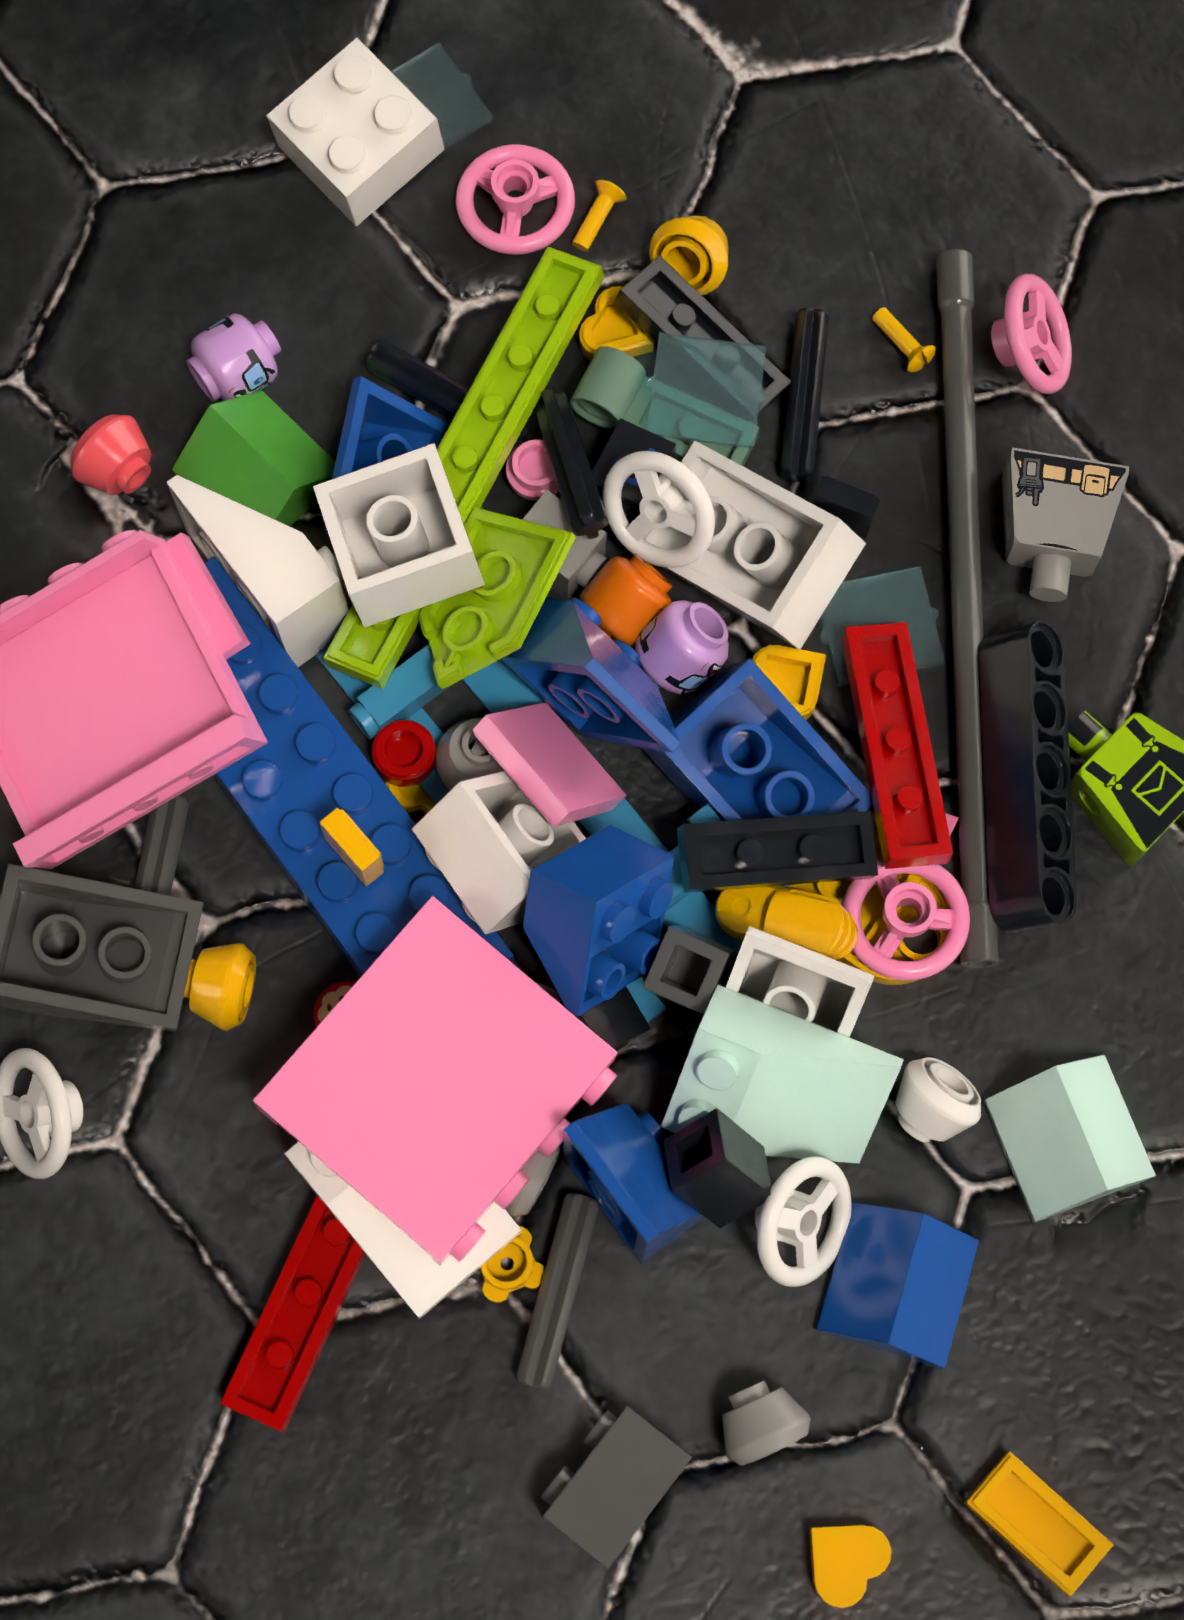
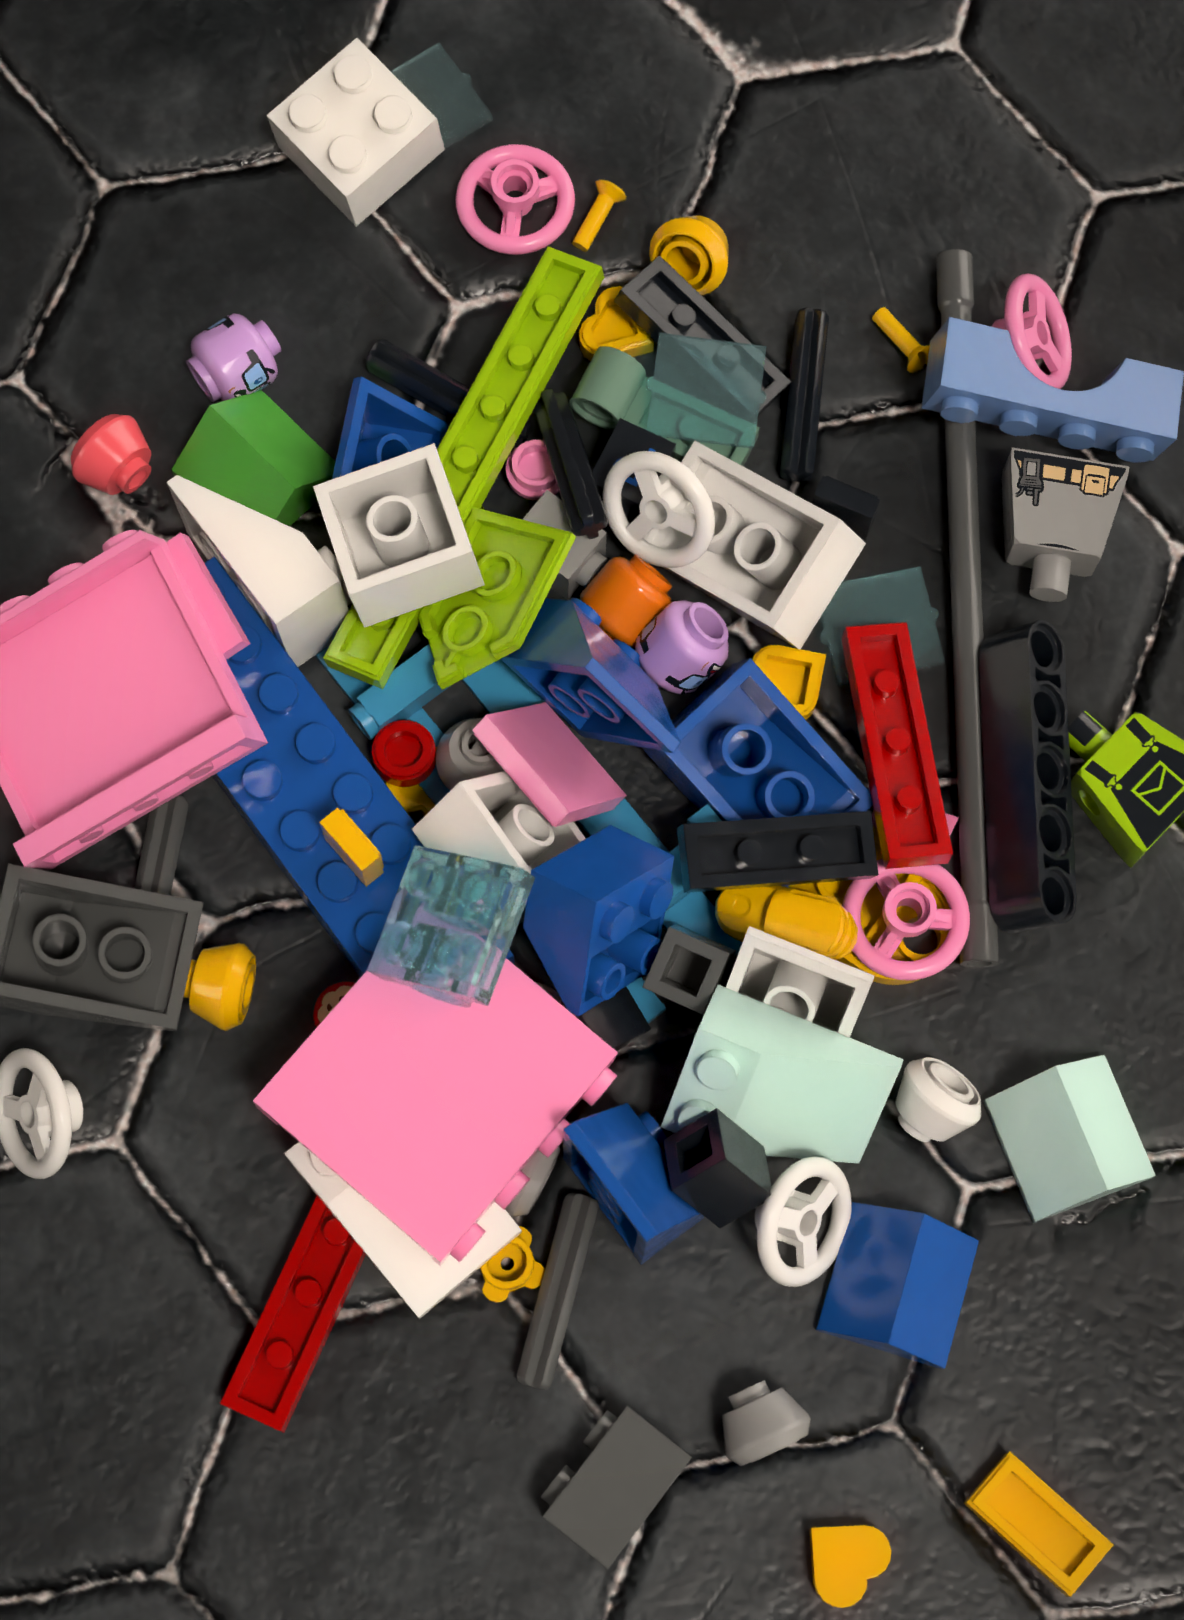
none -> clear light blue plate [367,845,536,1008]
none -> medium blue arch [921,317,1184,462]

